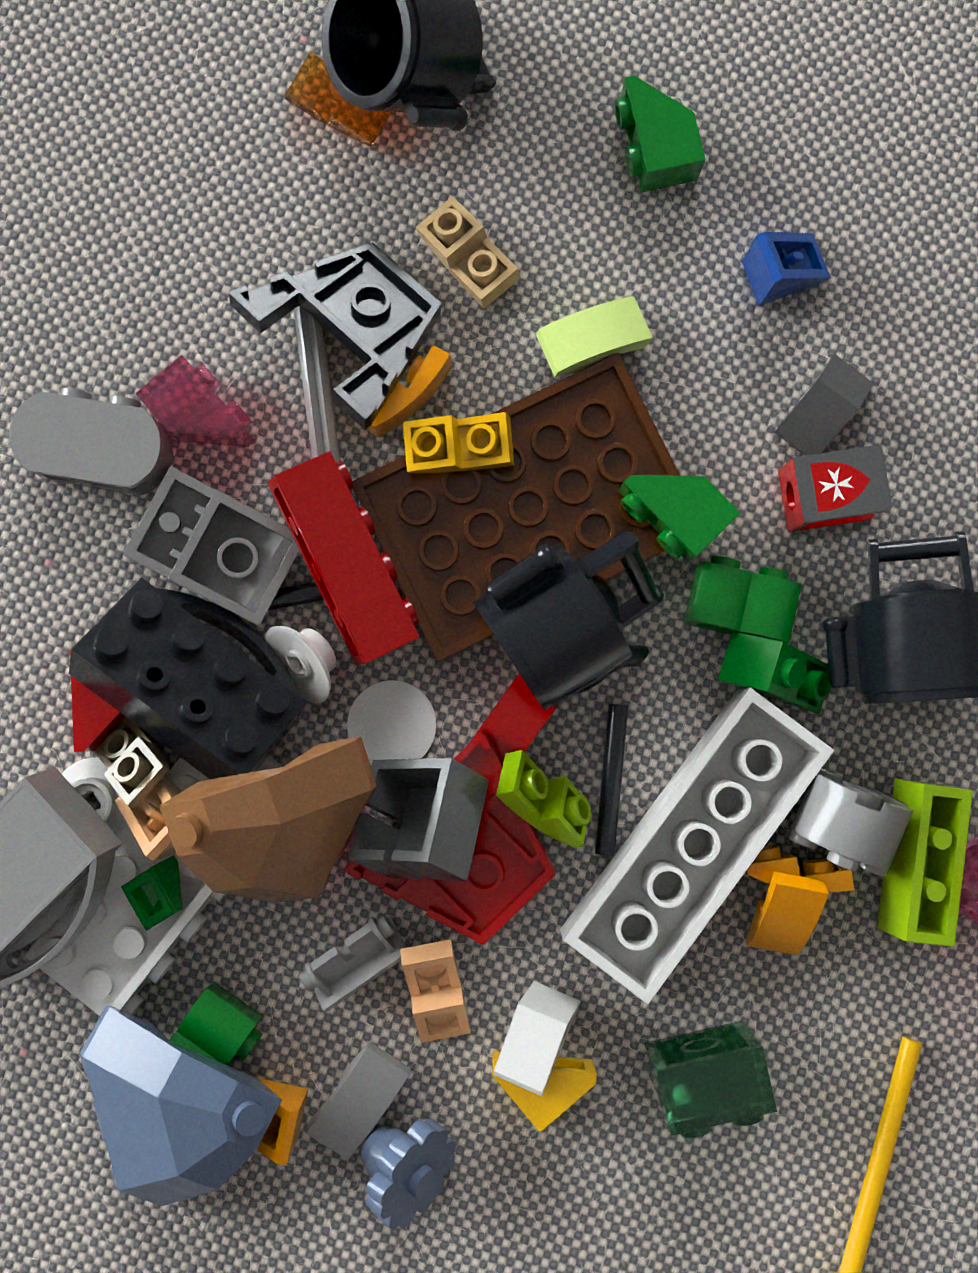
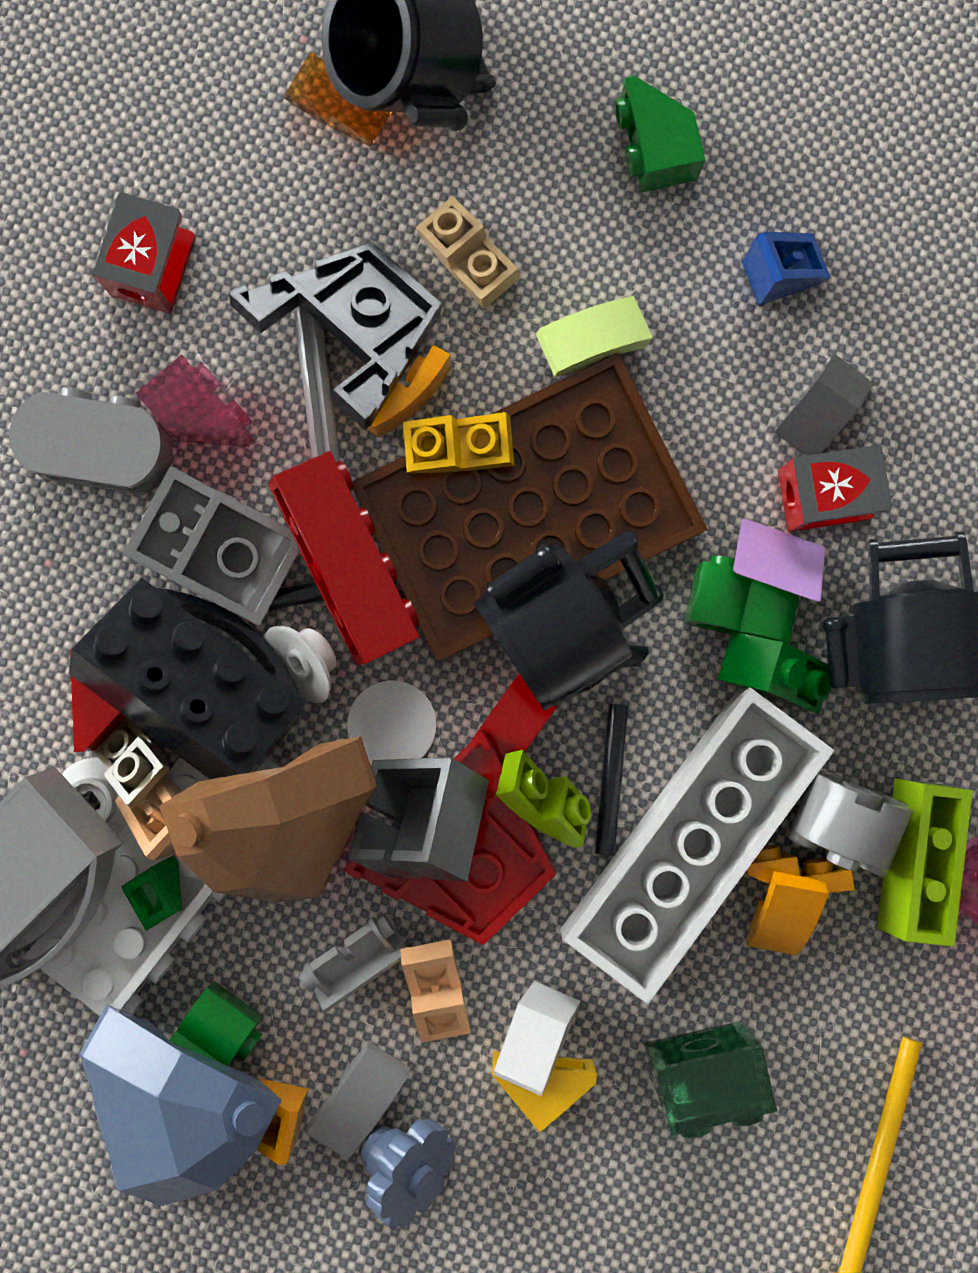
green slope [618,475,741,562] -> none
none -> piece [91,192,196,314]
none -> lavender sticker [733,518,825,602]

